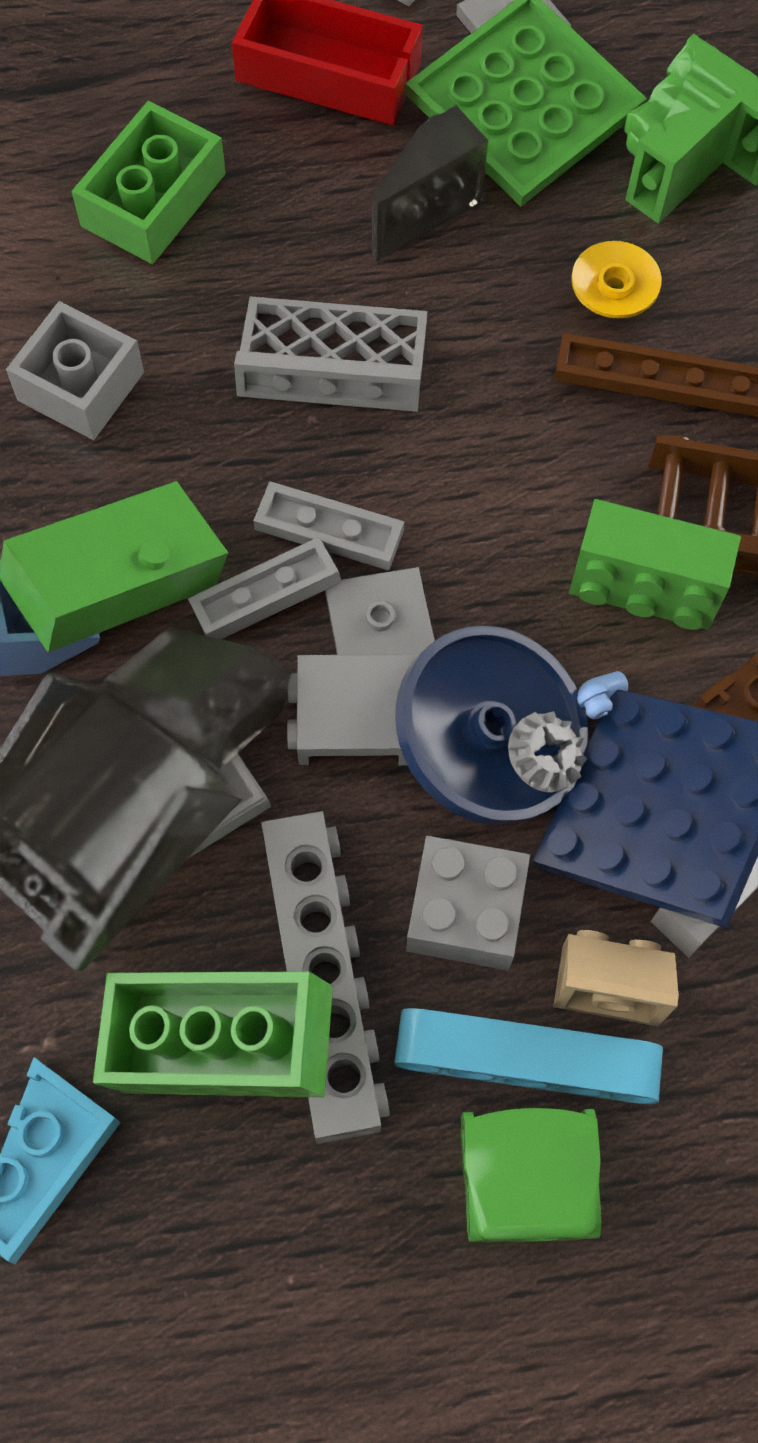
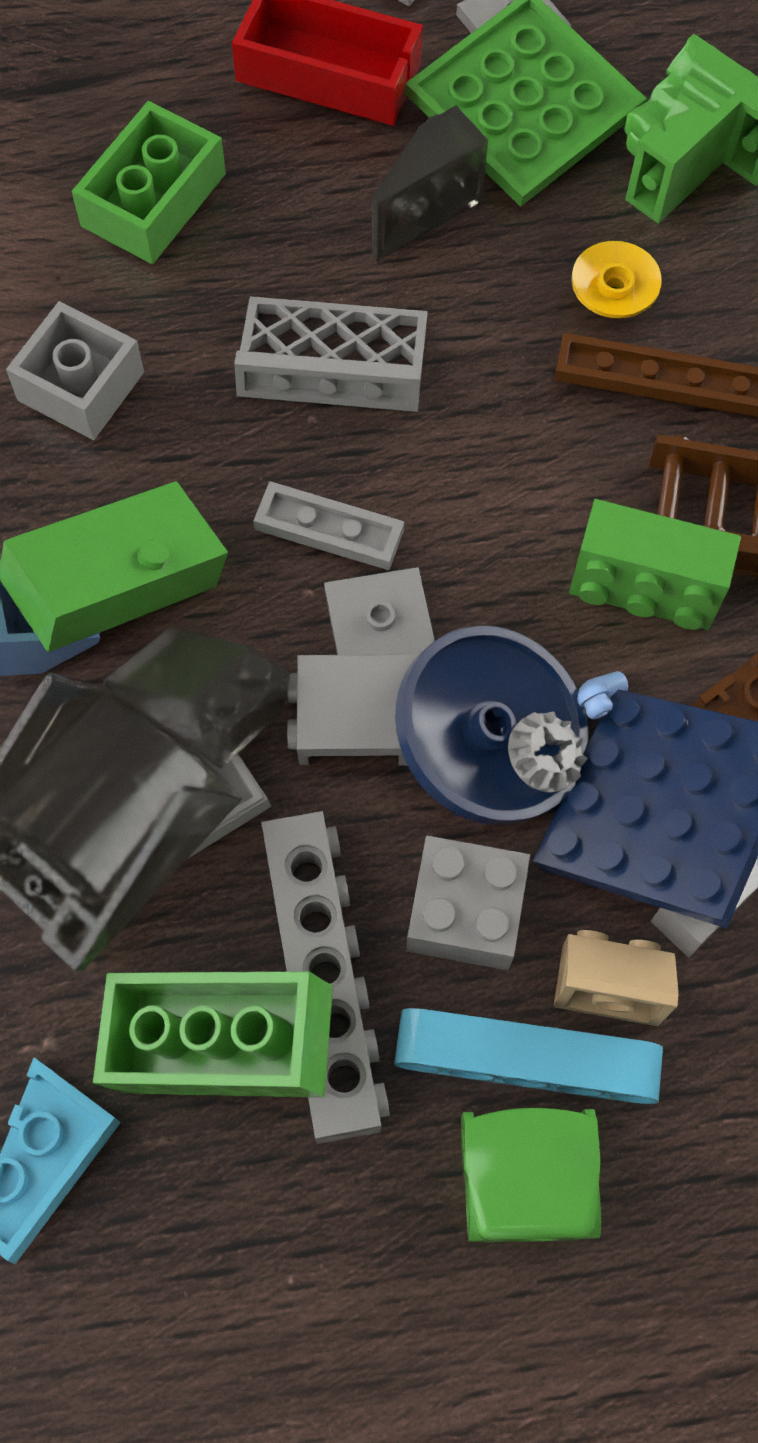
light grey plate [188,537,342,644] -> none

